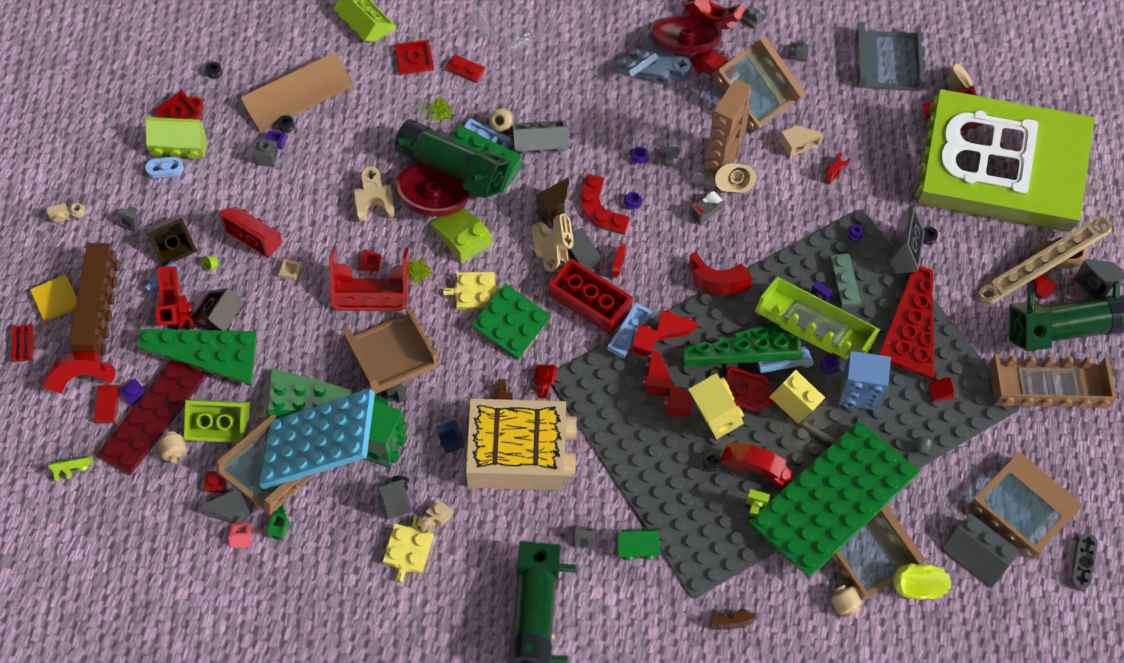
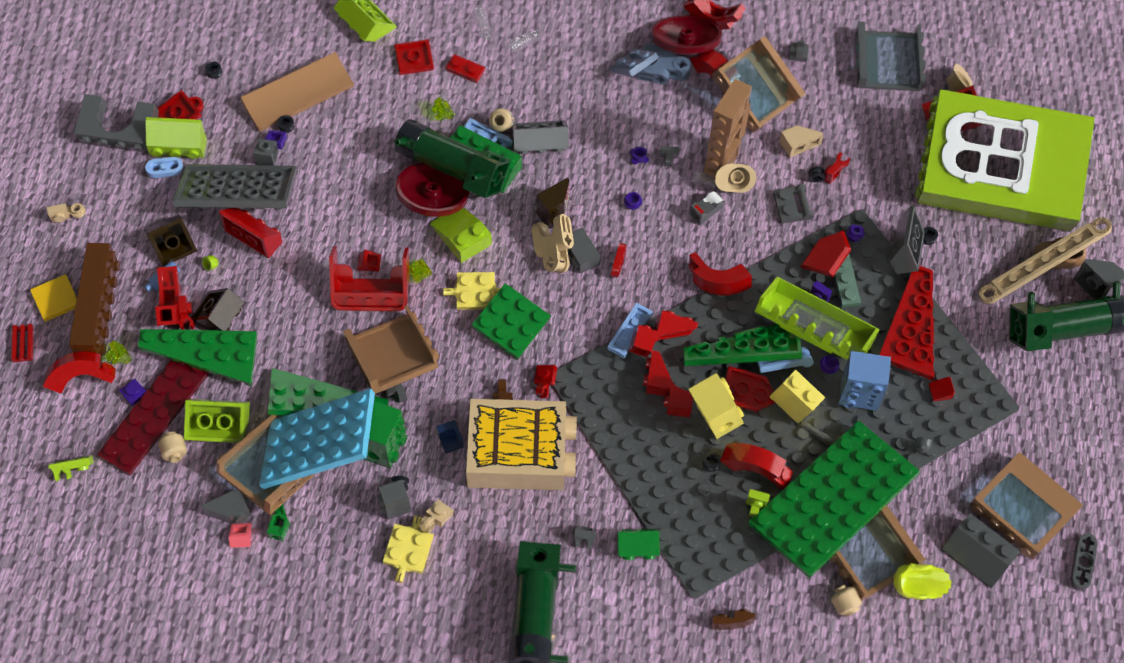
red tile [94,385,120,424] -> none
dark grey tile [117,207,139,232] -> none
red plate [203,471,226,493] -> none
tan tile [278,259,302,281] -> none
tan piece [354,167,395,221] -> none
red brick [548,258,633,335] -> none
red plate [581,173,630,235] -> none
dark grey tile [740,5,765,29] -> none
medium nougat window [989,354,1117,409] -> none
red tile [1034,275,1058,299] -> none
none -> dark grey arch [74,94,159,152]
none -> clear neon green tile [105,340,133,365]
none -> dark grey plate [173,164,297,210]
none -> dark grey plate [773,184,814,224]
none -> red tile [800,230,851,277]
none -> black bush [808,166,825,183]

